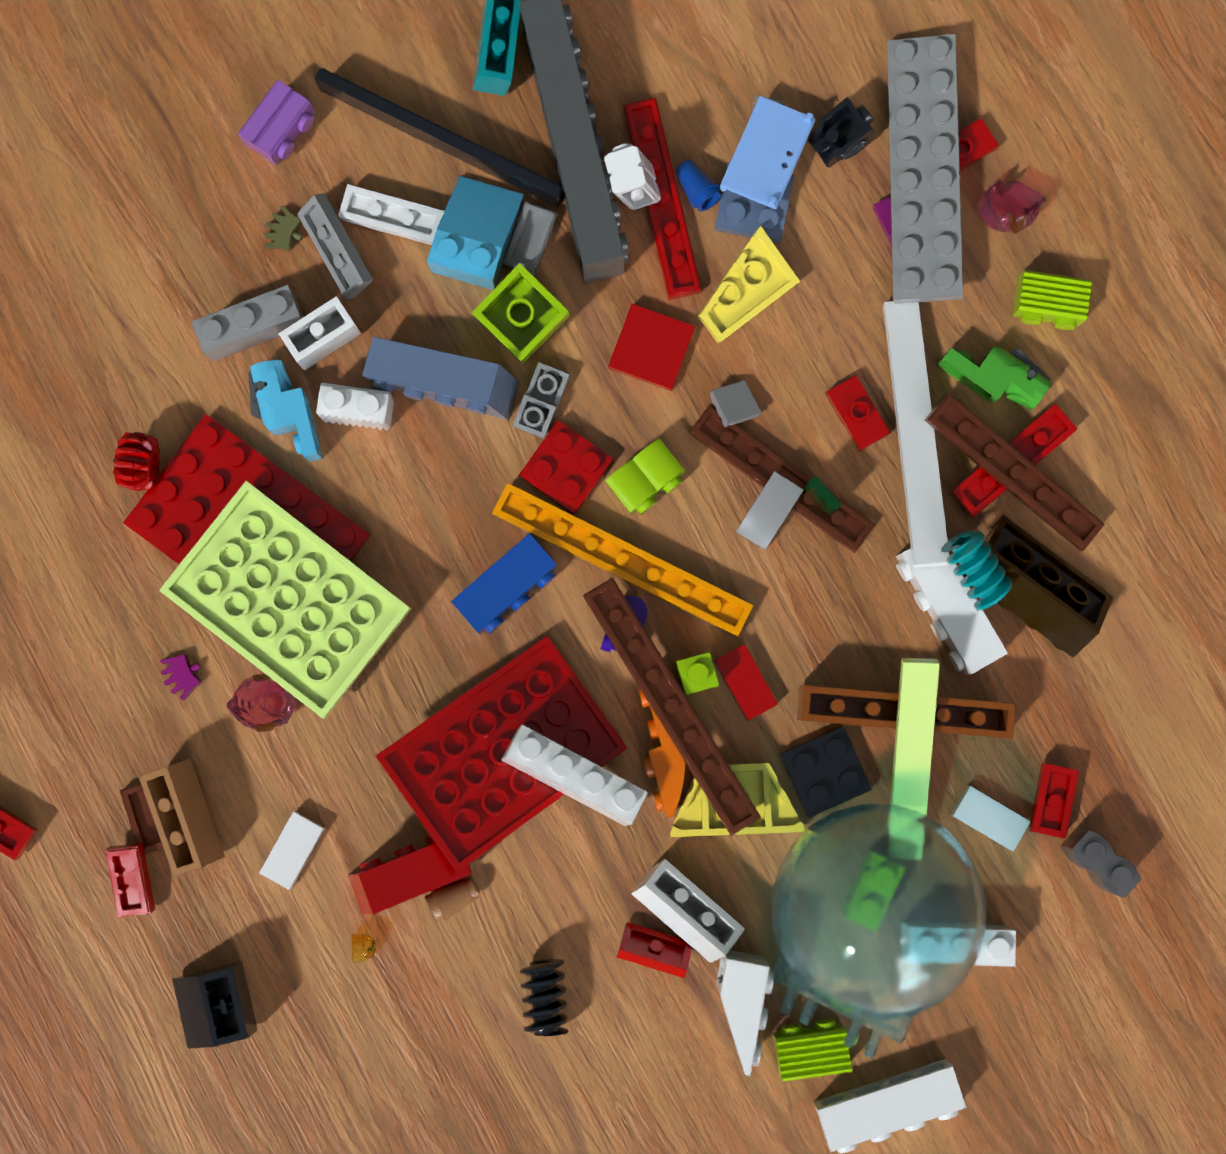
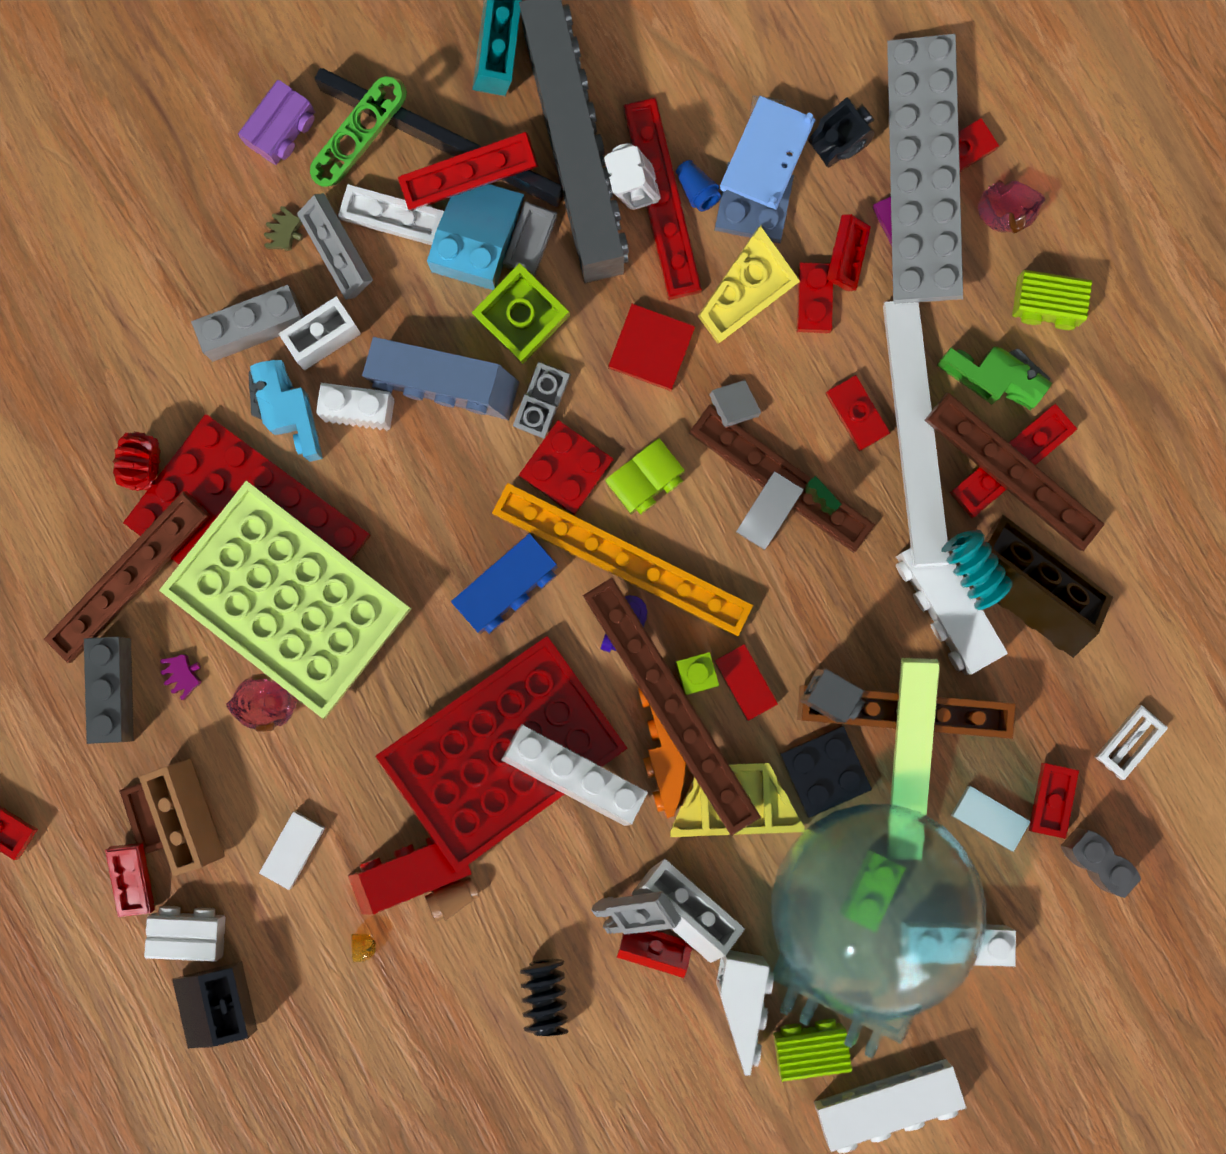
none -> copper tile [44,491,211,663]
none -> dark grey brick [84,637,134,744]
none -> white brick [144,906,226,962]
none -> bright green beam [310,76,407,187]
none -> red plate [398,132,539,211]
none -> light grey hinge [591,891,682,935]
none -> red plate [797,262,833,333]
none -> dark grey brick [800,669,864,723]
none -> red plate [827,214,871,291]
none -> white tile [1094,705,1168,780]

